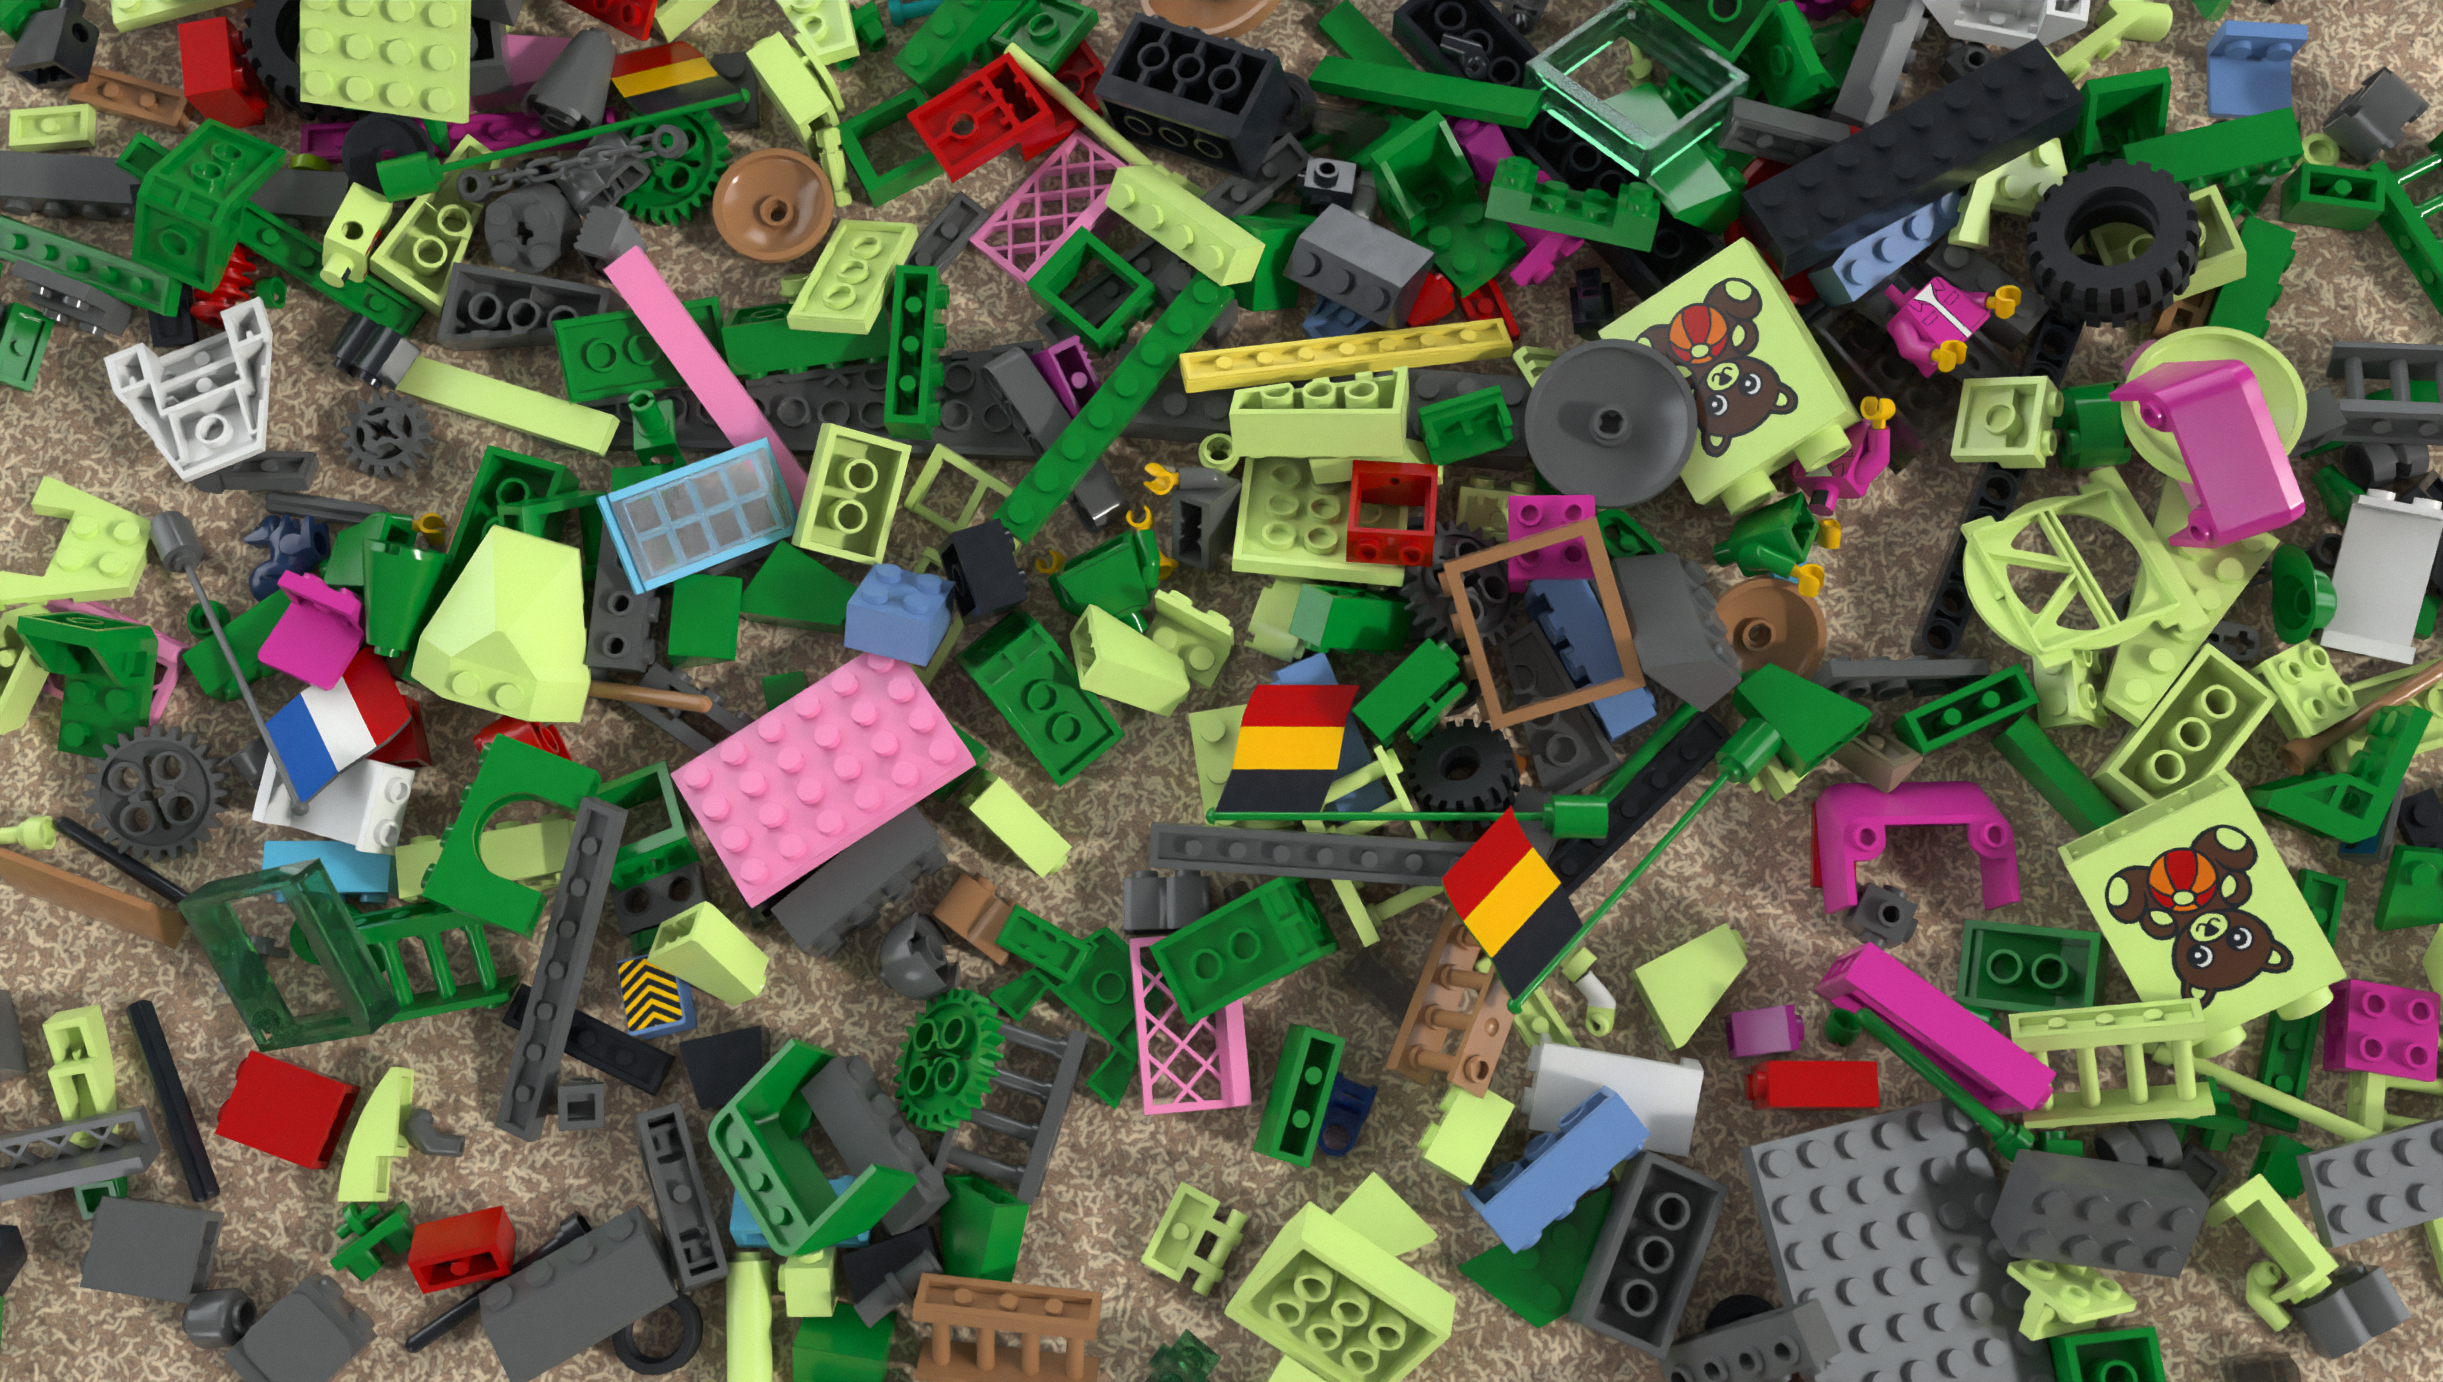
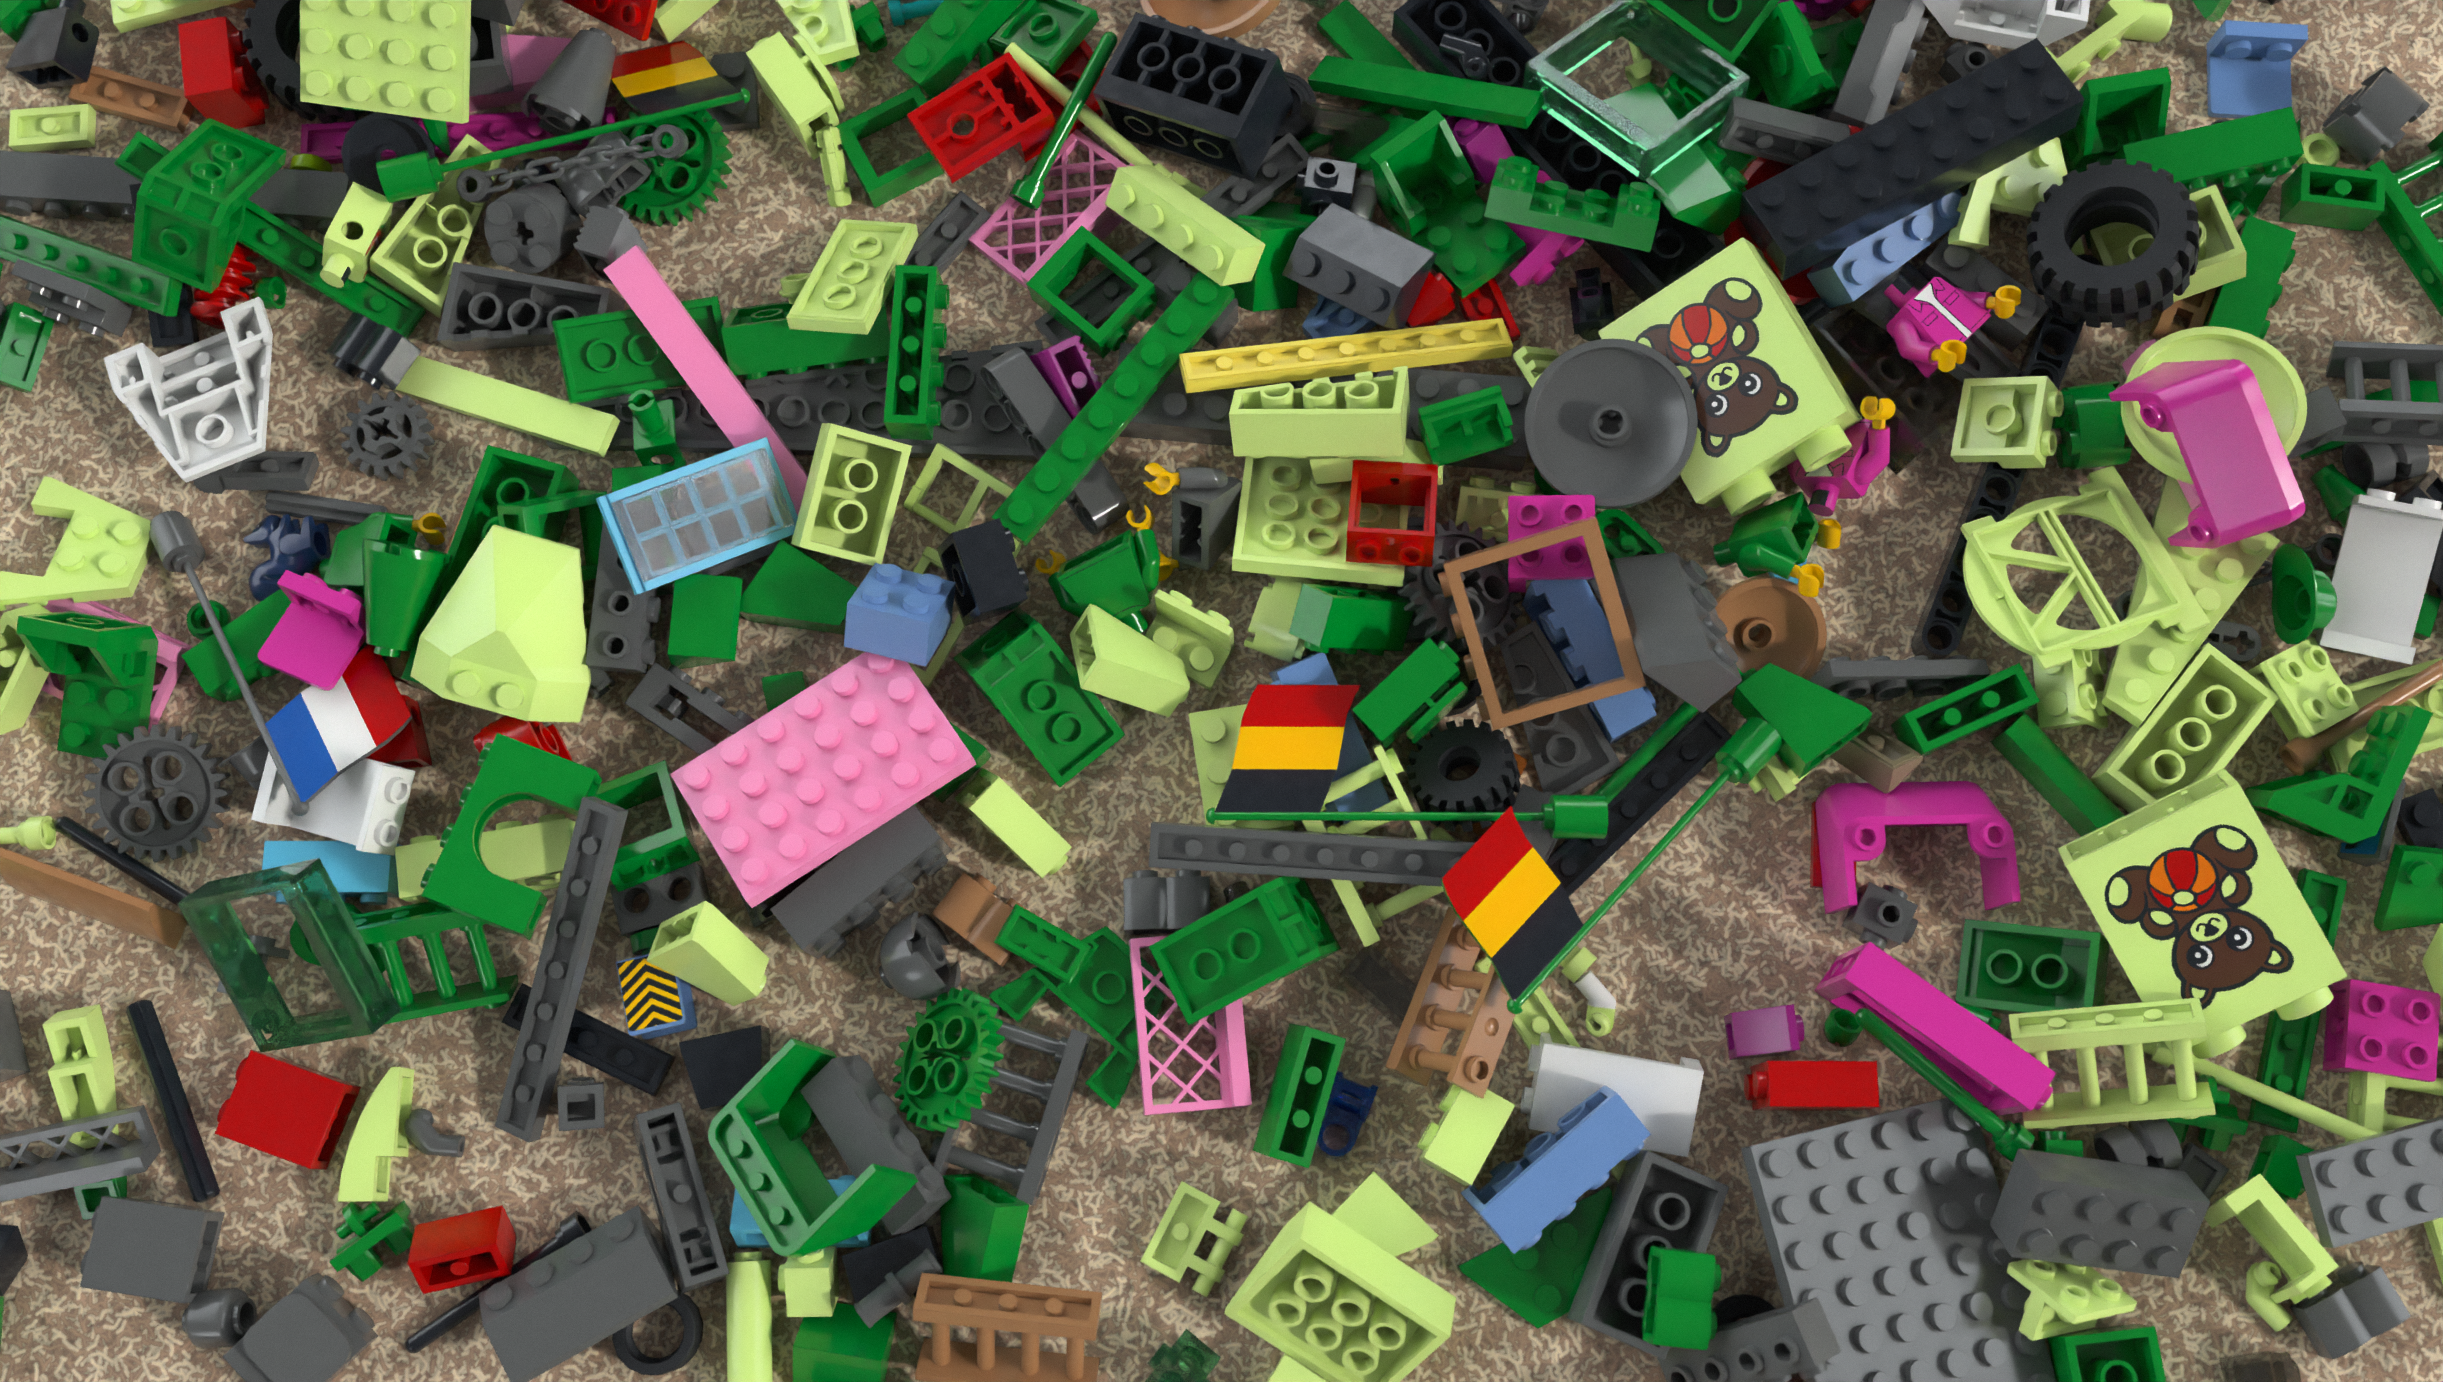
medium nougat piece [588,679,712,713] -> none
medium nougat dish [713,148,834,263] -> none
yellowish green cone [1198,433,1240,477] -> none
yellowish green slope [1628,923,1748,1052] -> none
none -> green piece [1009,32,1118,210]
none -> green brick [1643,1246,1721,1350]

